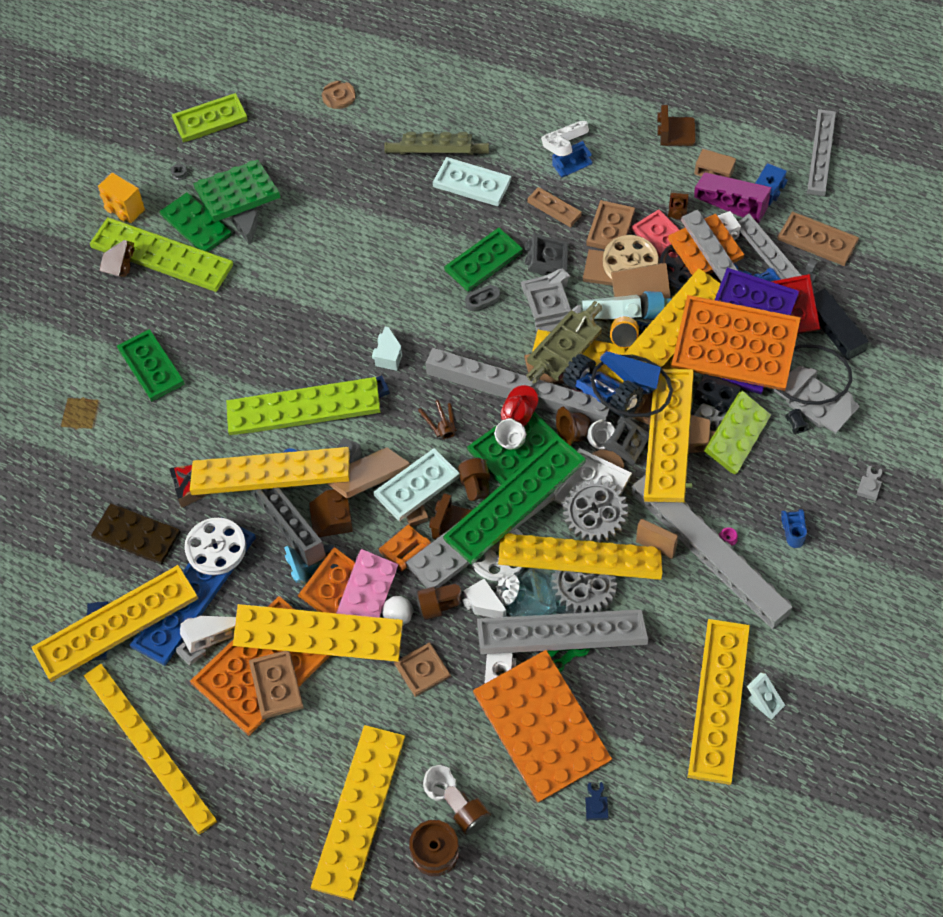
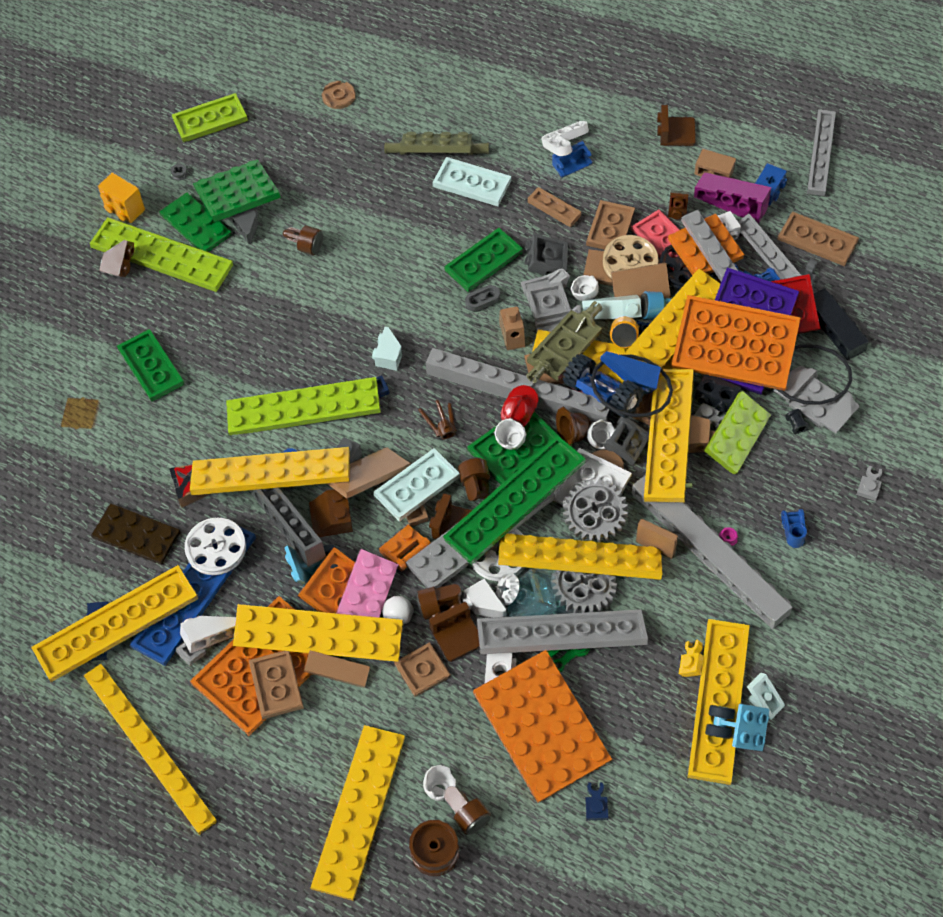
none -> reddish brown piece [283,225,323,256]
none -> medium nougat tile [304,650,370,688]
none -> reddish brown bracket [429,601,480,662]
none -> medium nougat torso [499,307,525,351]
none -> white hair [571,275,599,301]
none -> yellow plate [679,640,703,677]
none -> medium azure plate [705,704,770,751]

